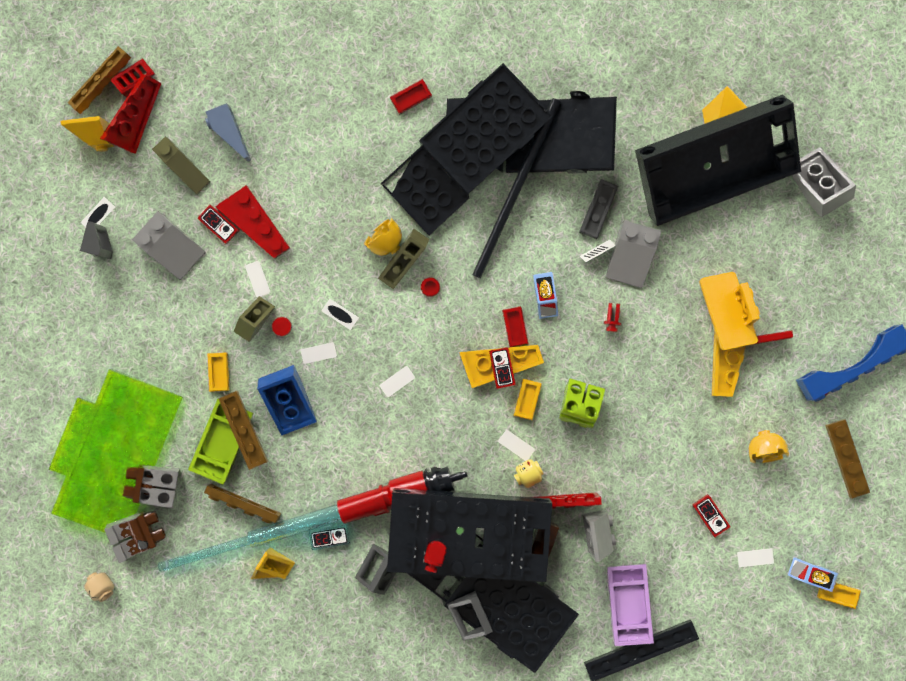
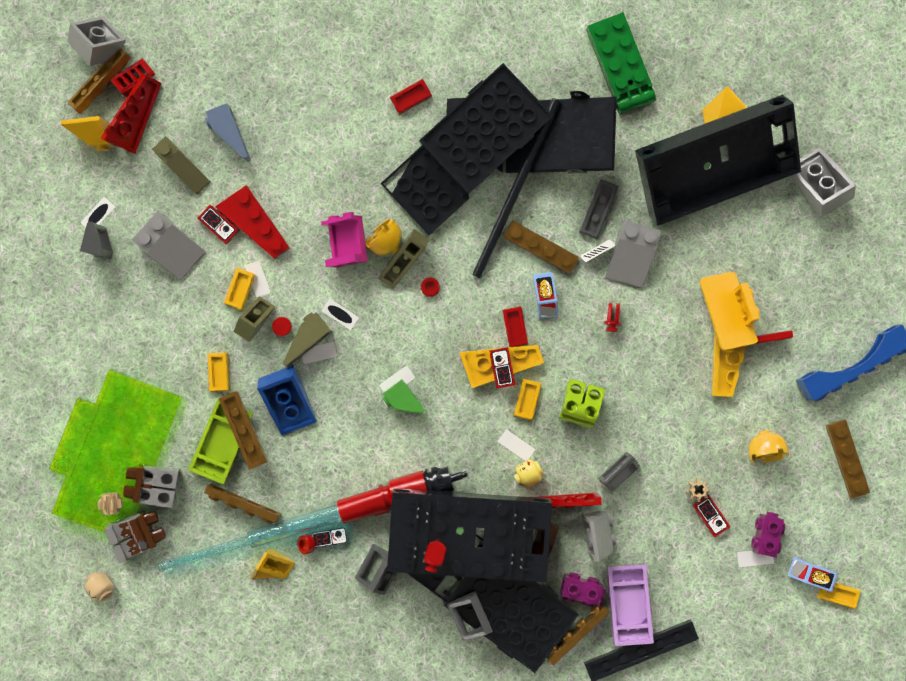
none -> light grey slope [68,16,126,66]
none -> tan gear [98,492,123,515]
none -> yellow tile [224,267,256,310]
none -> olive slope [283,312,333,367]
none -> red tile [297,534,315,555]
none -> dark pink panel [321,212,368,268]
none -> bright green slope [383,379,425,413]
none -> pearl gold plate [503,220,579,274]
none -> pearl gold plate [547,603,610,666]
none -> magenta brick [560,572,606,607]
none -> green hinge [586,12,656,115]
none -> dark grey tile [598,452,640,492]
none -> tan gear [685,478,711,502]
none -> magenta brick [751,511,785,558]

